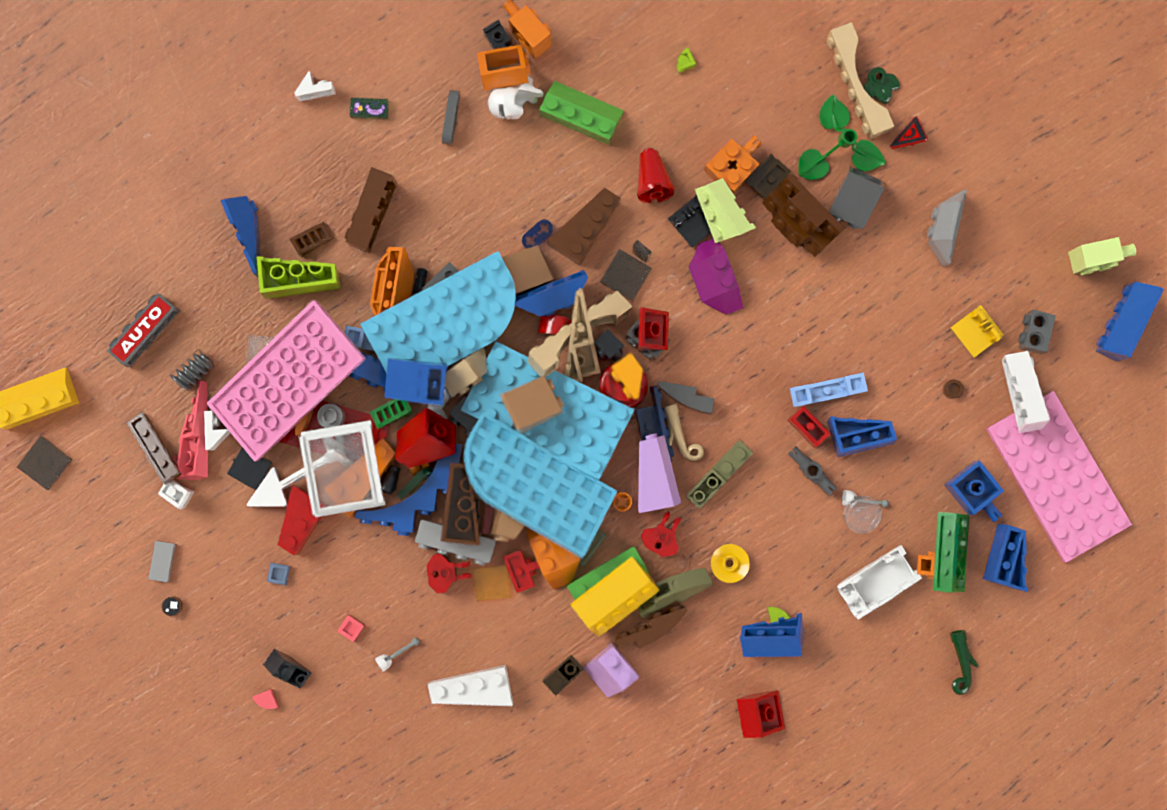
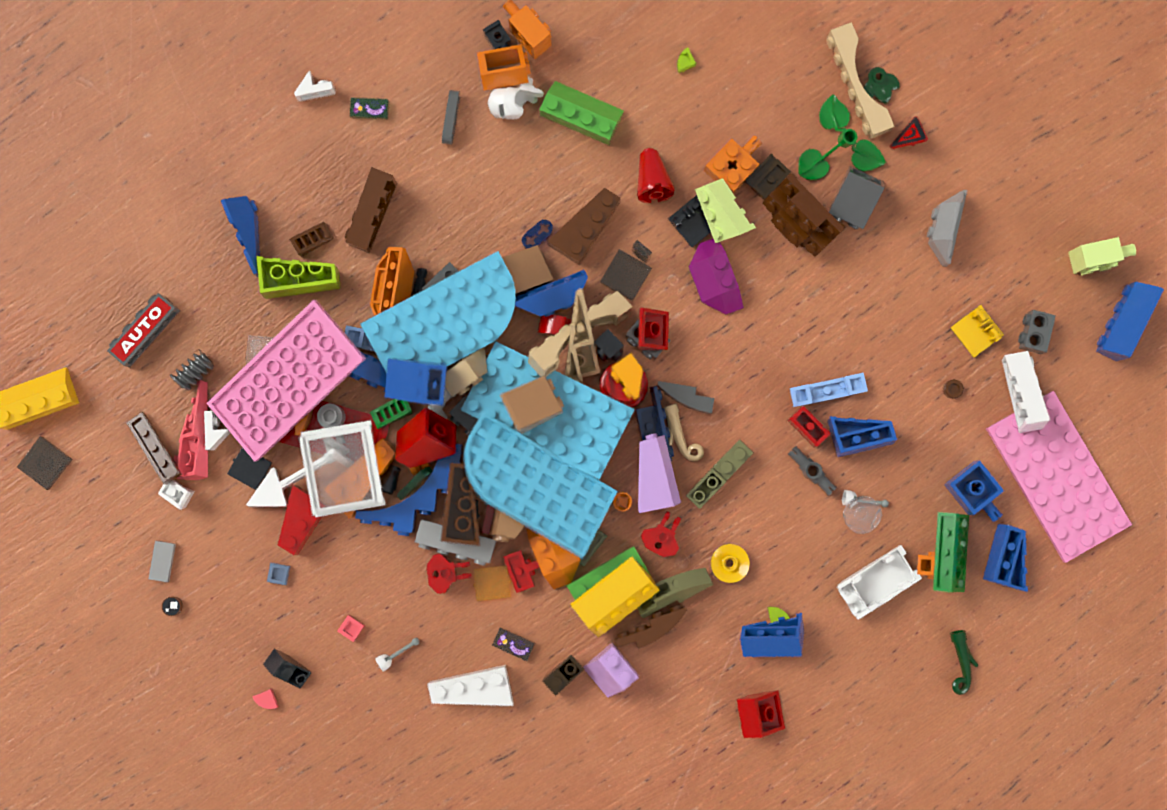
none -> clear smoke tile [492,627,535,661]

